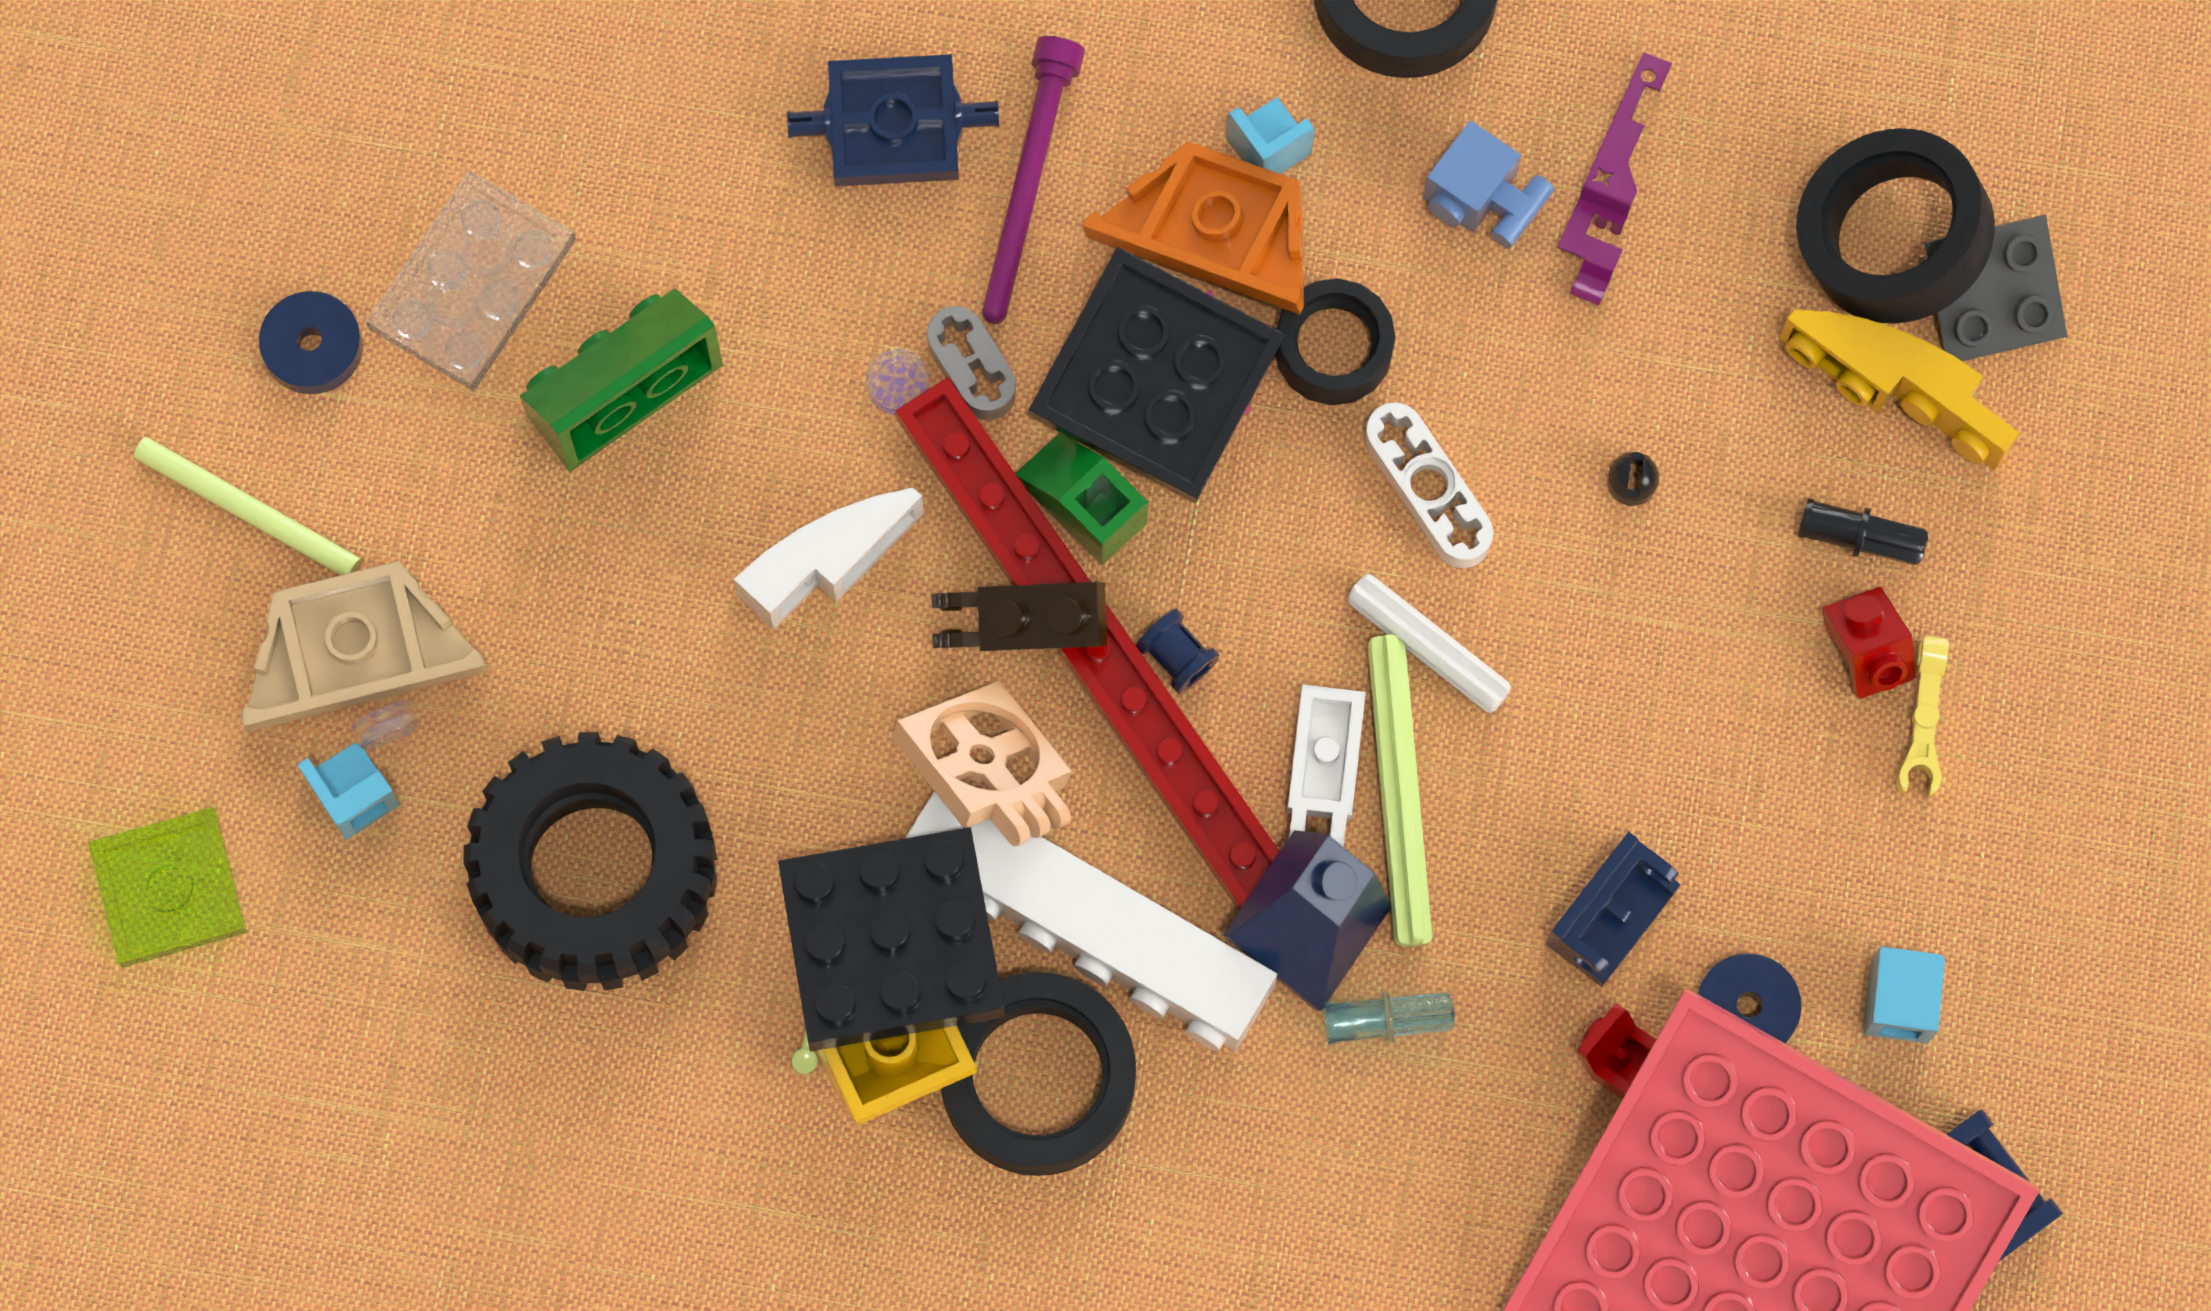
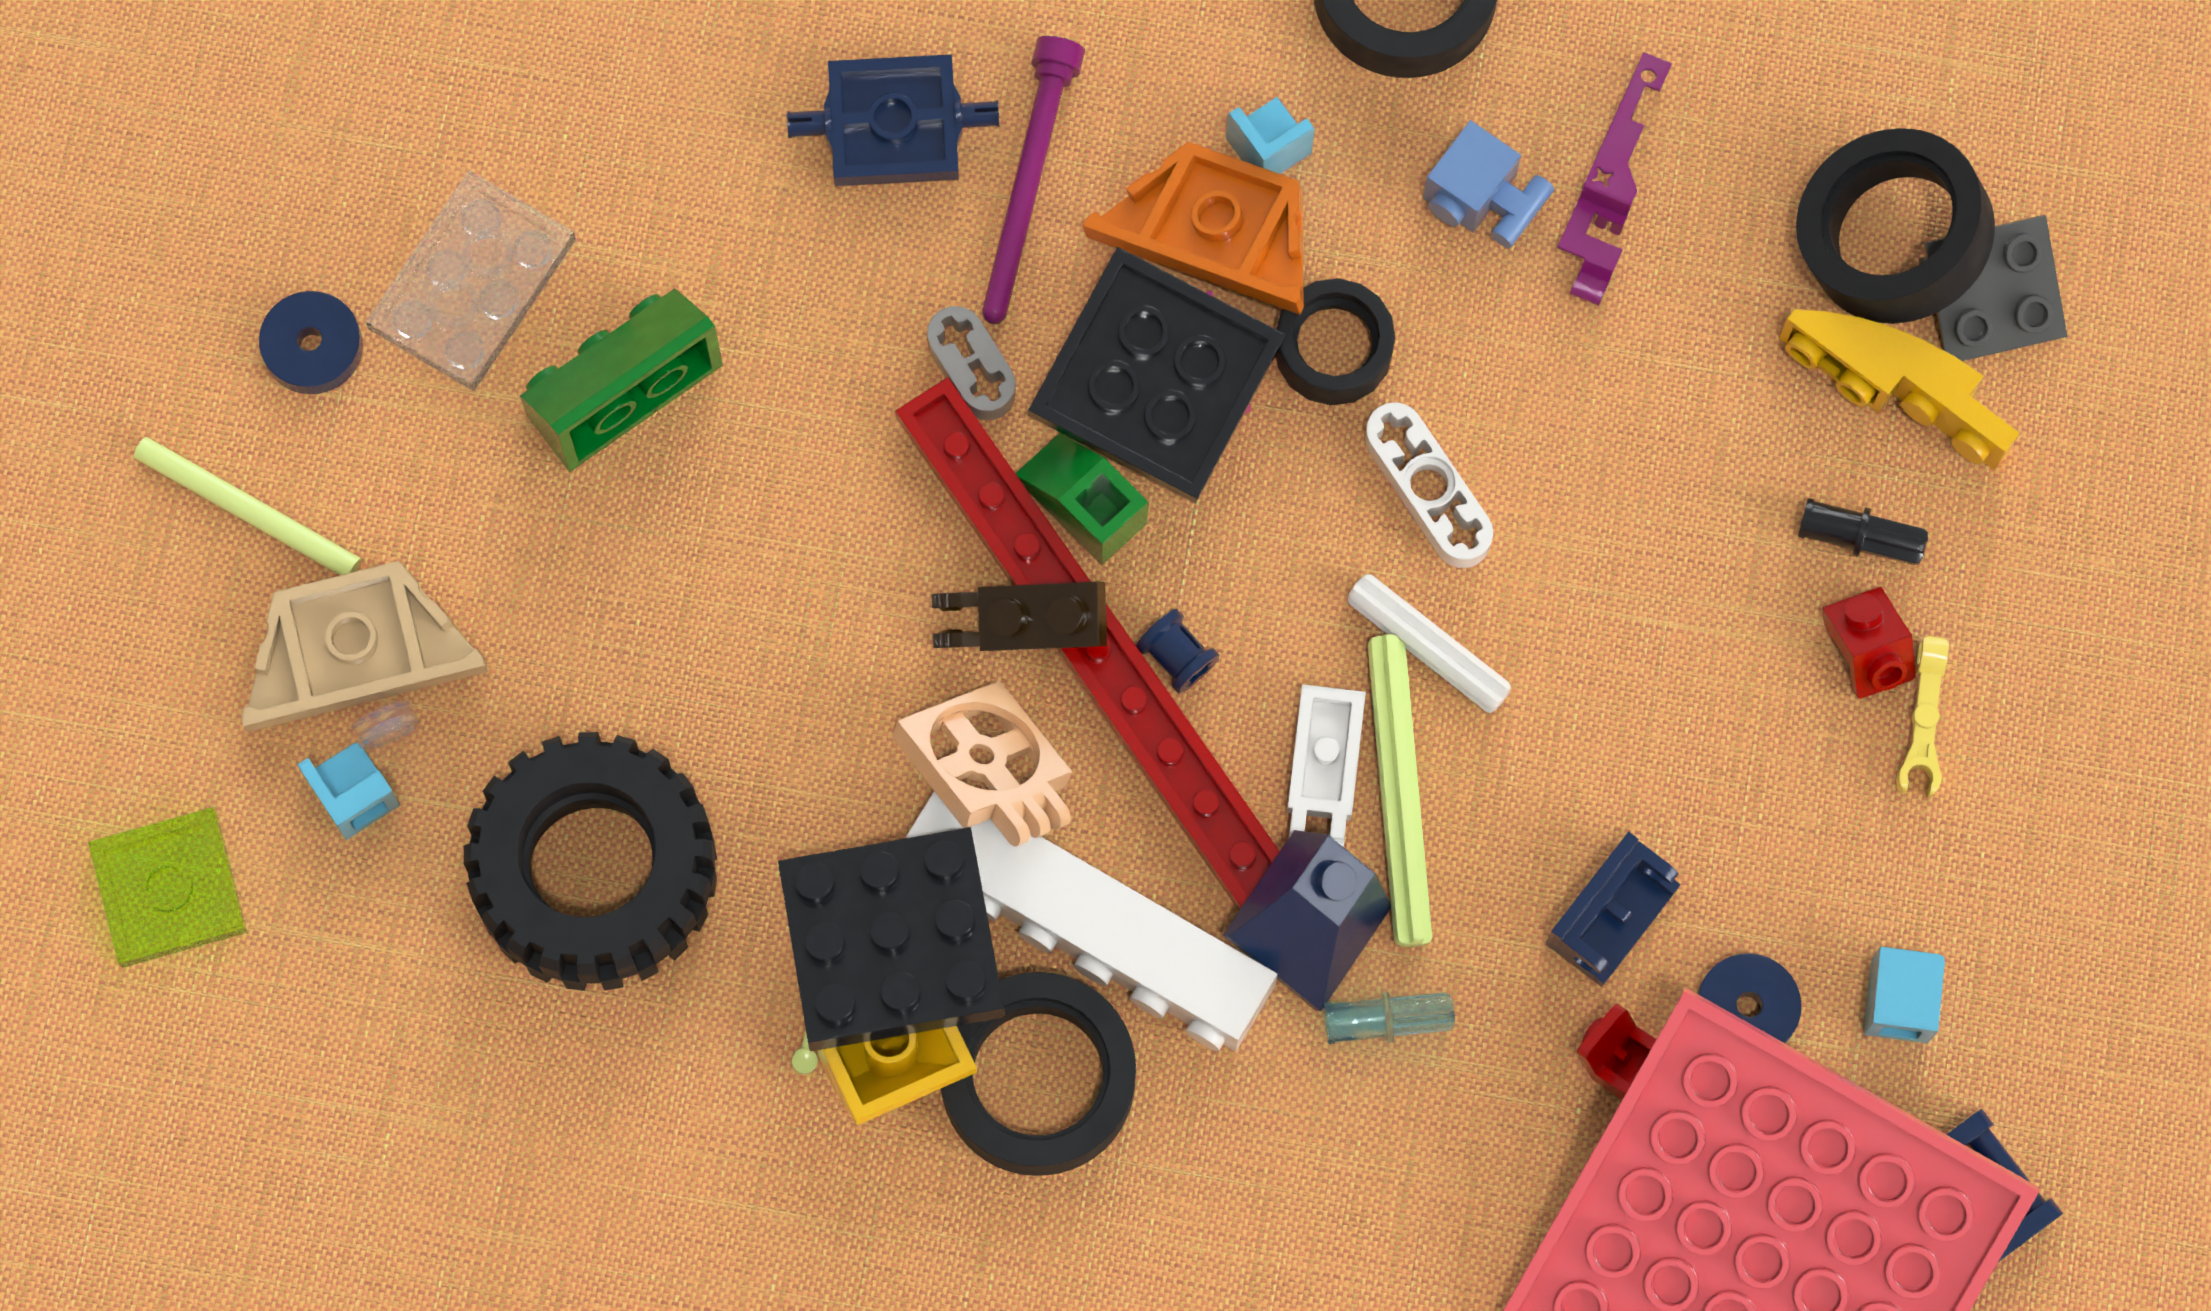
white slope [734,488,924,630] -> none
clear tile [866,349,930,415] -> none
black hinge [1607,452,1659,506] -> none

